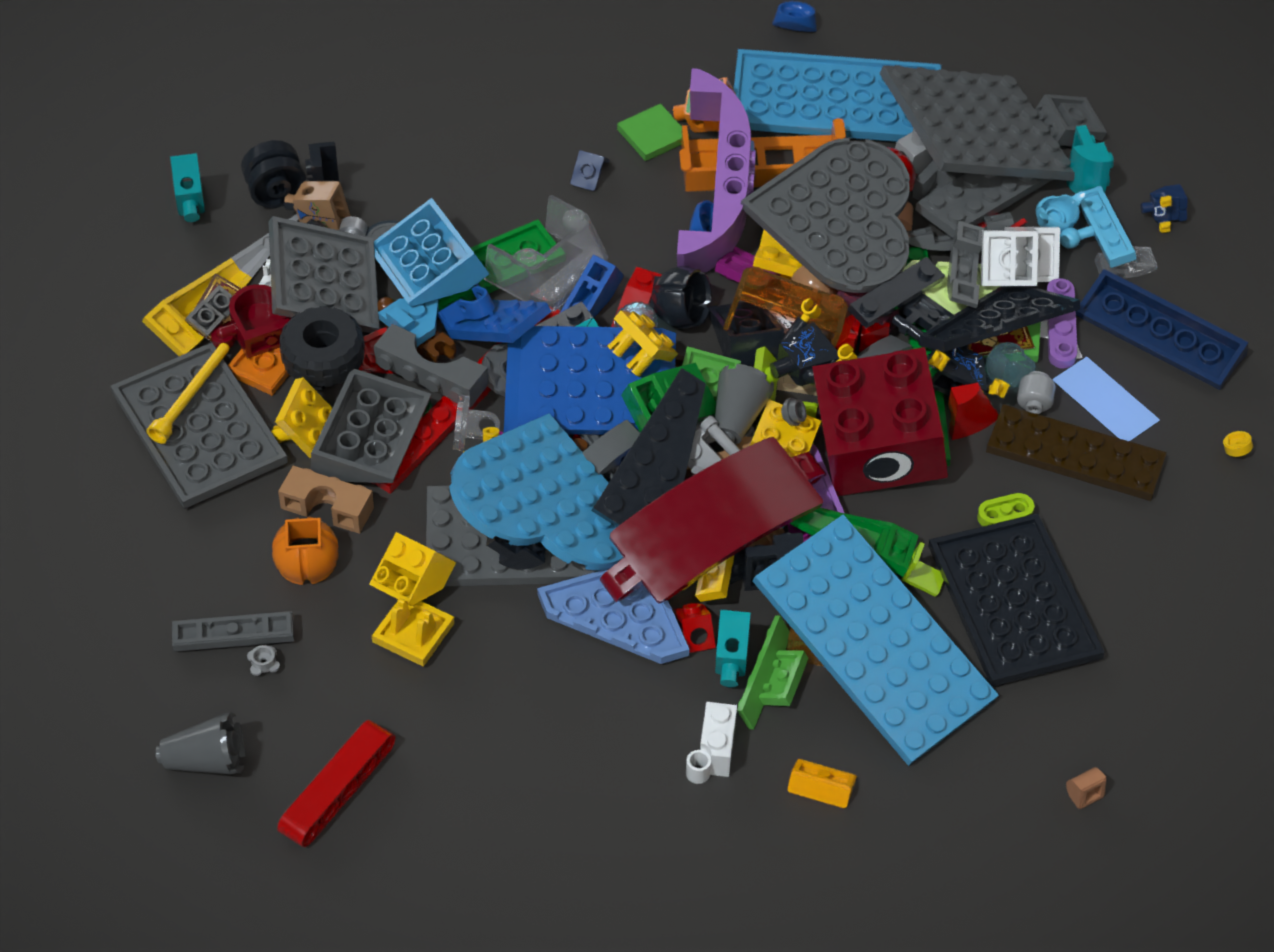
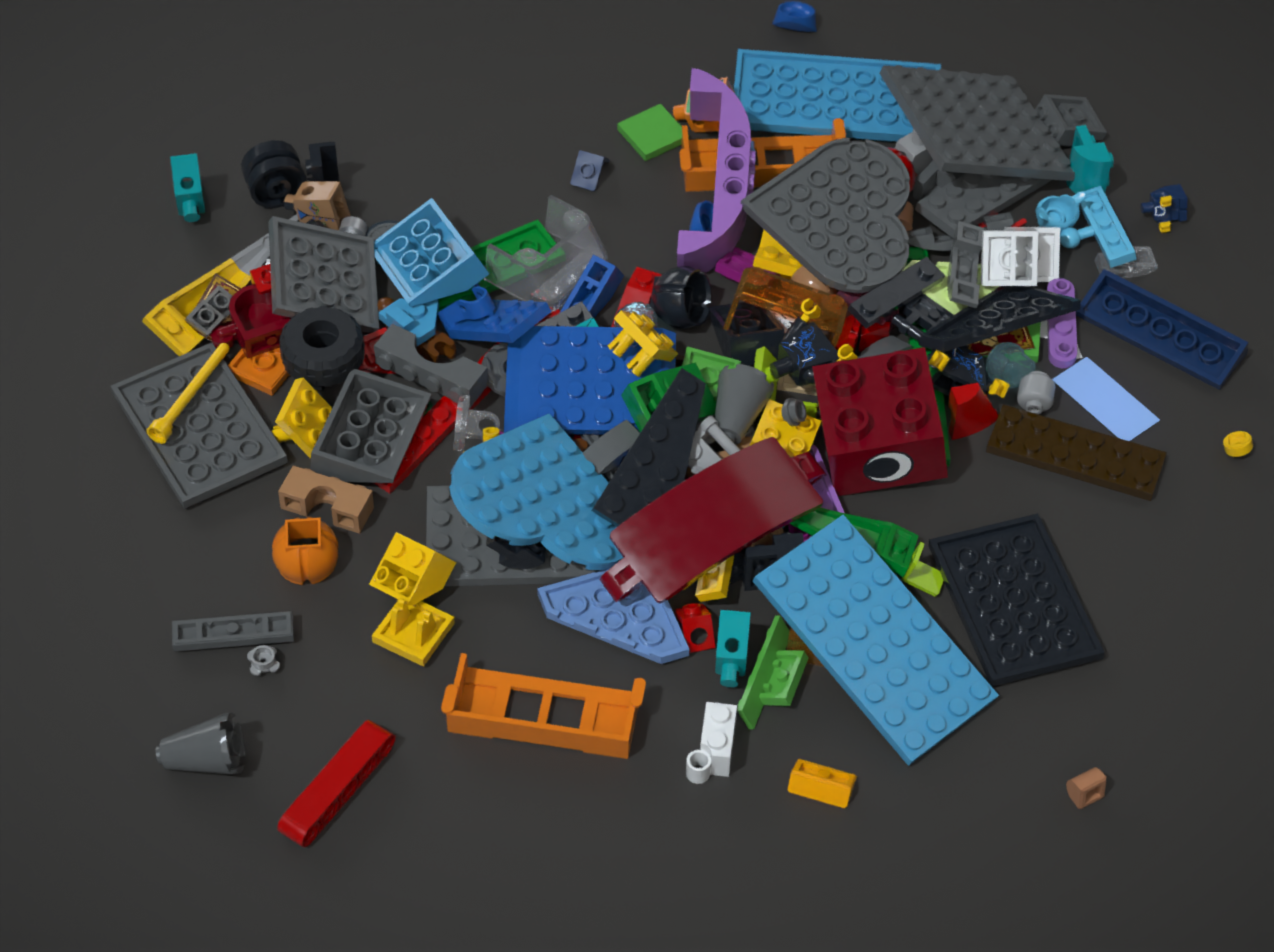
lime plate [977,493,1034,526] -> none
none -> red bracket [250,264,271,295]
none -> orange piece [441,653,646,759]

